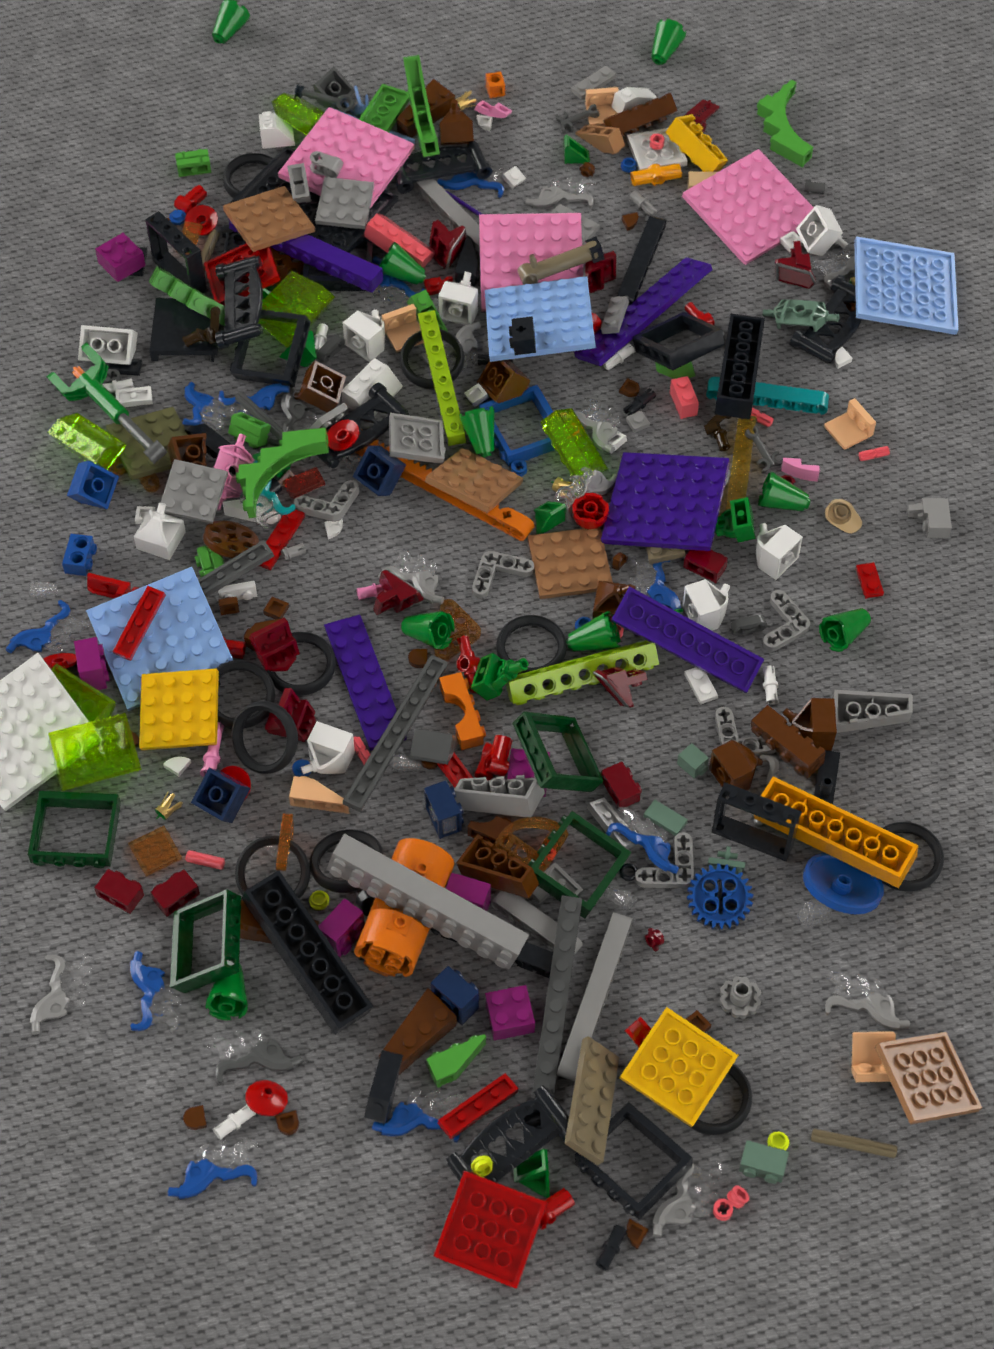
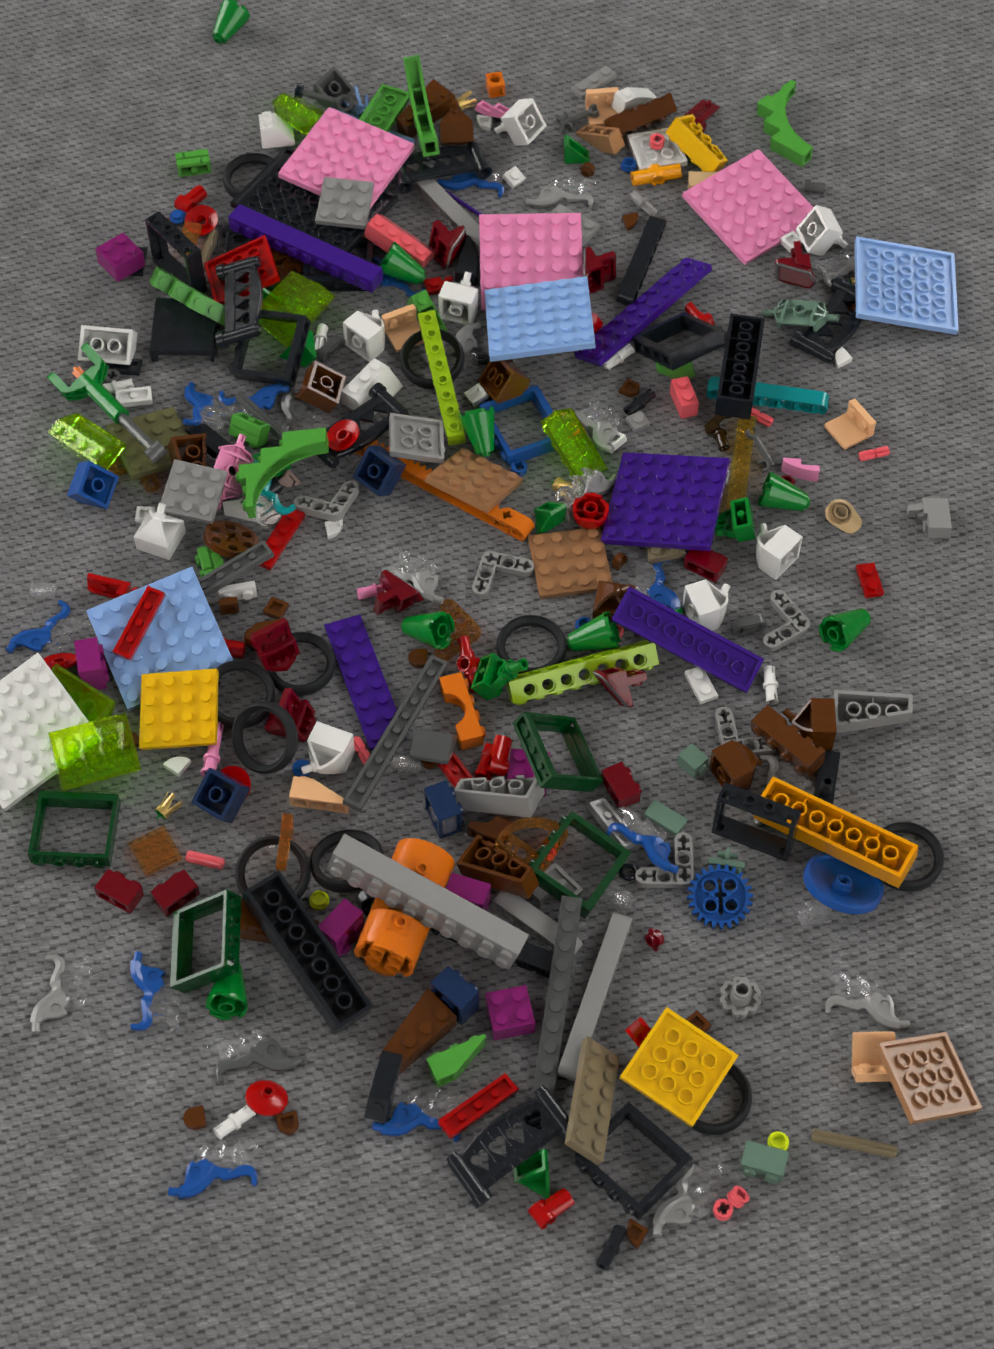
blue brick [62,534,97,576] -> none
dark brown pin [182,306,221,347] -> none
medium nougat plate [223,186,315,252] -> none
light grey pin [281,543,306,561] -> none
clear red slope [284,467,326,499] -> none
light grey brick [287,163,311,203] -> none
light grey plate [309,403,348,429] -> none
light grey piece [310,151,343,178] -> none
red plate [433,1170,548,1289] -> none
neon yellow plate [471,1156,493,1177] -> none
black brick [509,316,536,355] -> none
dark tan piece [518,237,604,285] -> none
light grey plate [601,296,629,334] -> none
green cone [651,19,687,65] -> none
none -> white piece [494,98,547,146]

